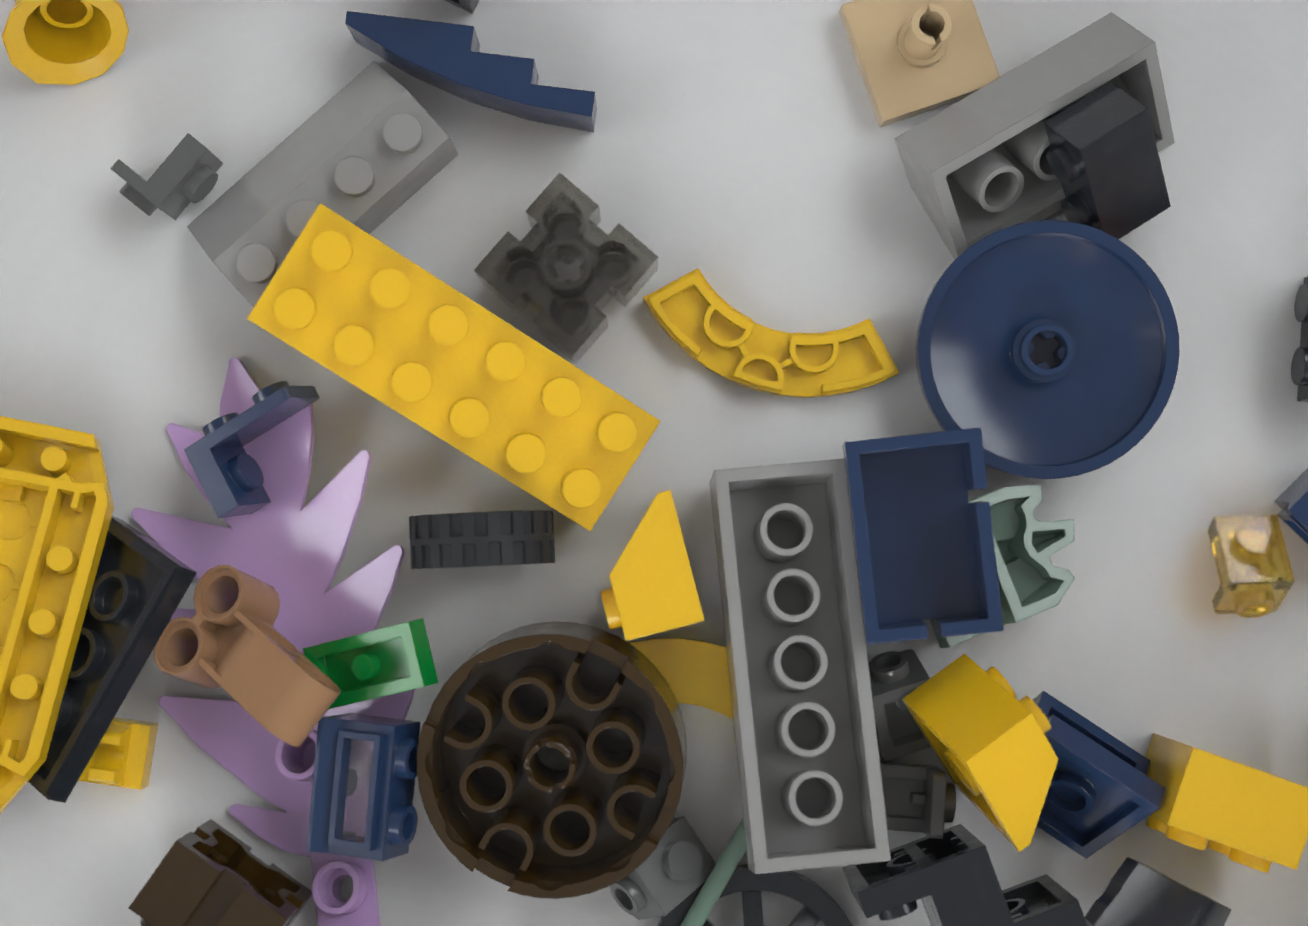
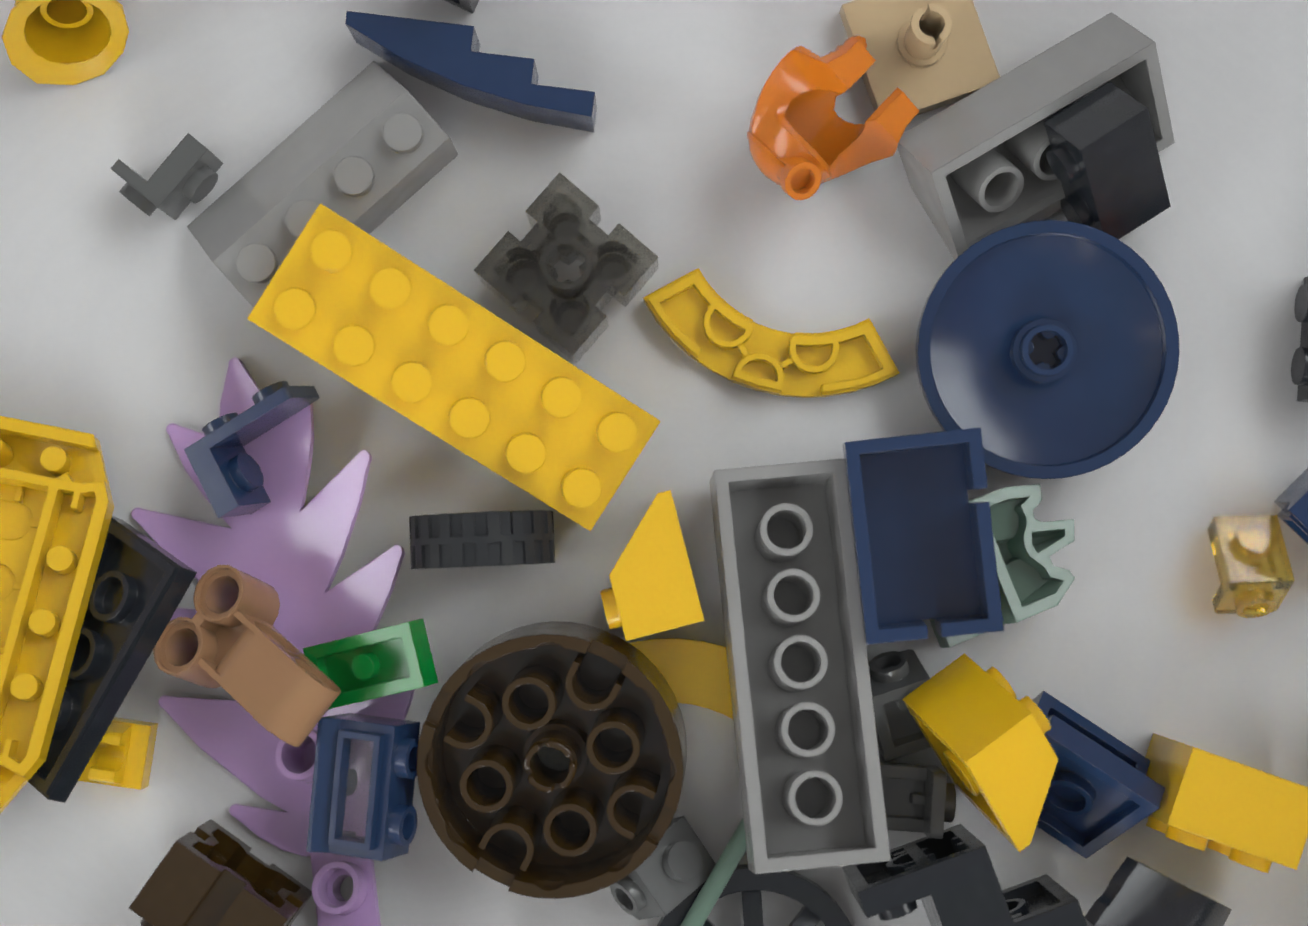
none -> orange piece [747,36,920,200]

